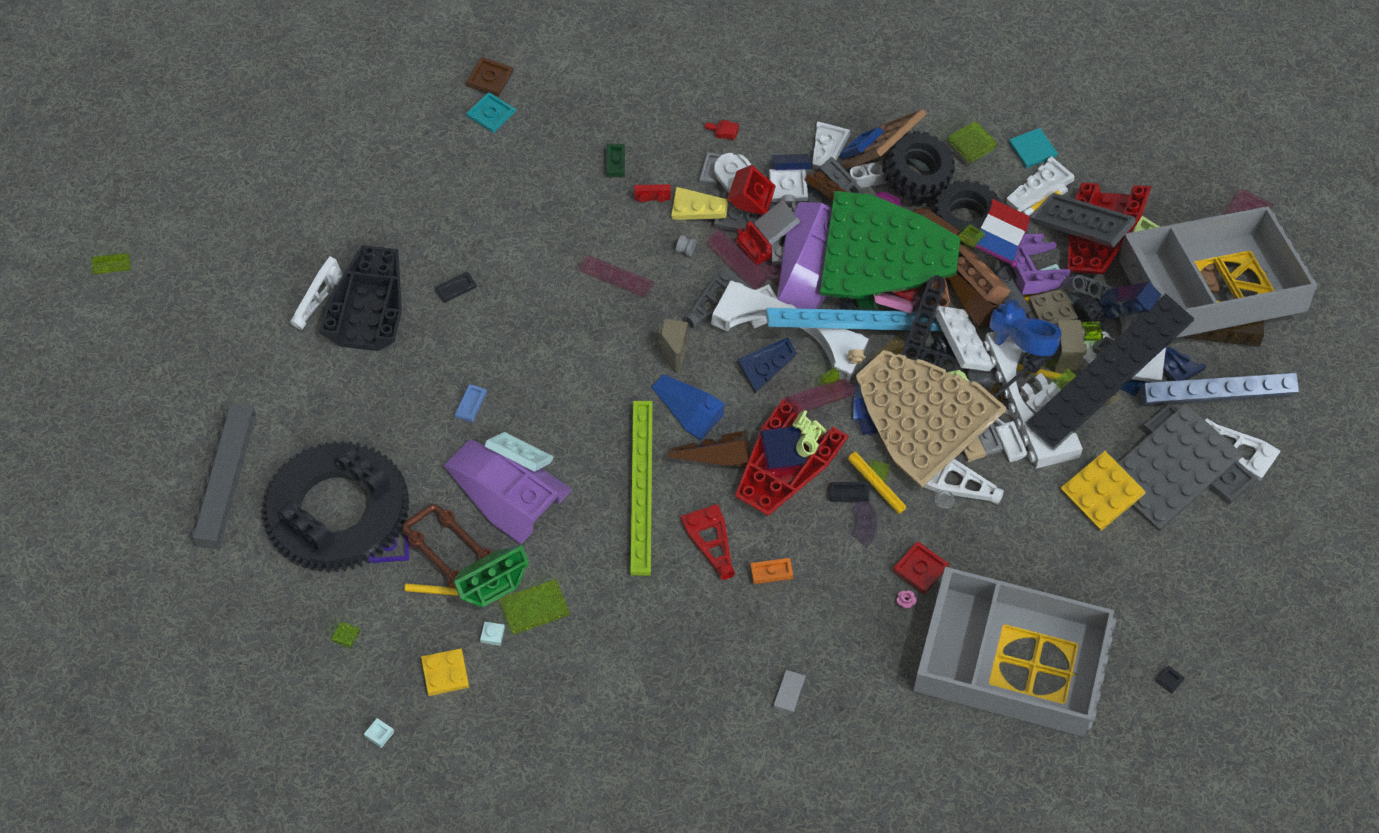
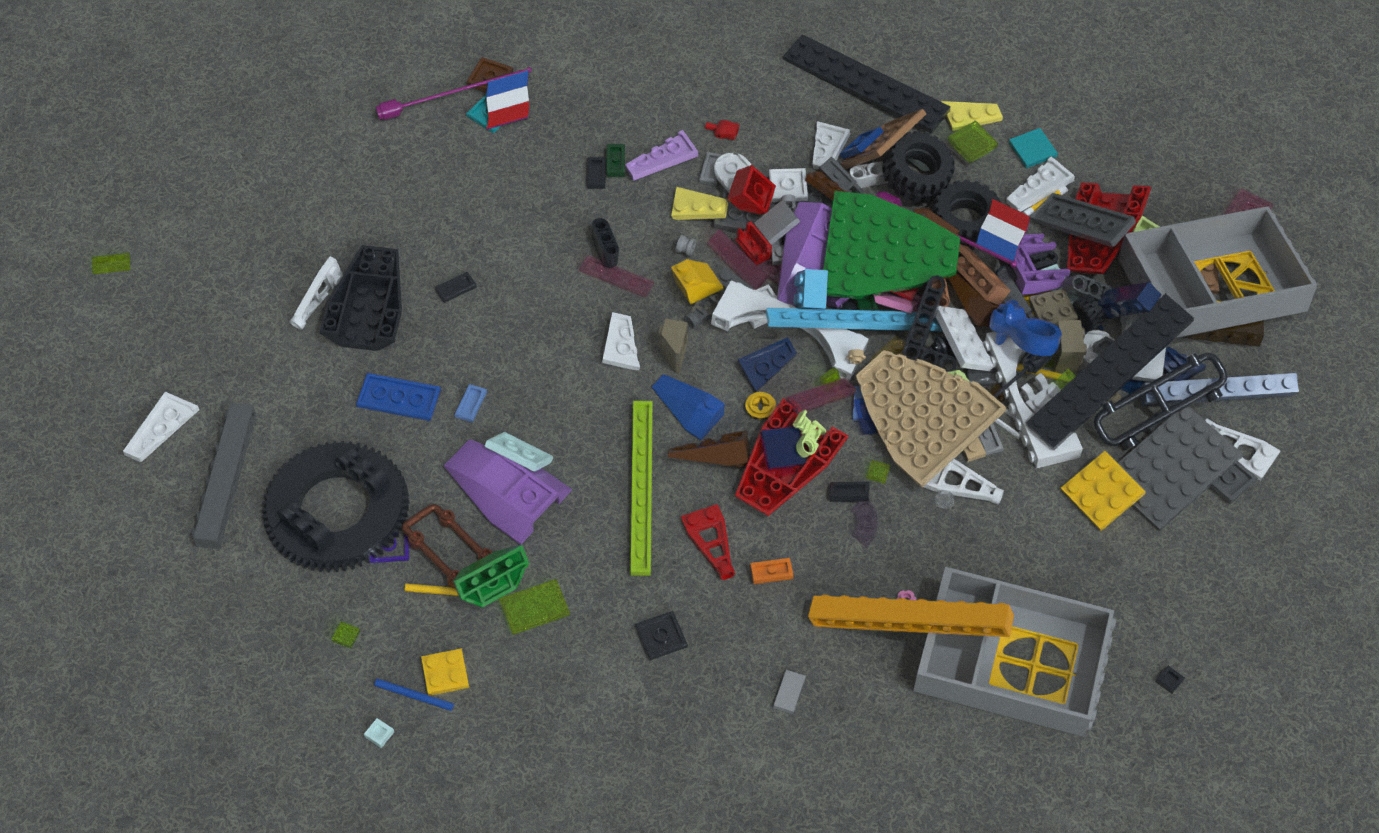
light aqua plate [480,622,505,646] -> none
red plate [634,184,671,202] -> none
clear blue tile [772,154,811,170] -> none
yellow axle [848,452,906,514] -> none
red plate [893,541,949,595] -> none
clear neon green tile [958,224,985,248] -> none
white tile [995,421,1028,462] -> none
clear neon green tile [1081,322,1103,341] -> none
none -> white wing [123,392,199,462]
none -> blue tile [356,373,441,421]
none -> blue bar [374,678,454,711]
none -> flag [375,67,532,130]
none -> black tile [587,157,606,189]
none -> black beam [591,218,619,268]
none -> white wing [602,312,640,370]
none -> lavender wing [625,130,698,181]
none -> black tile [635,611,688,660]
none -> yellow slope [671,259,724,305]
none -> yellow gear [745,392,776,420]
none -> black plate [783,34,951,134]
none -> medium azure brick [793,269,828,309]
none -> light orange brick [808,595,1014,637]
none -> medium lavender tile [826,296,850,308]
none -> light yellow wing [941,101,1003,131]
none -> black beam [1029,251,1058,270]
none -> black bar [1094,353,1227,450]

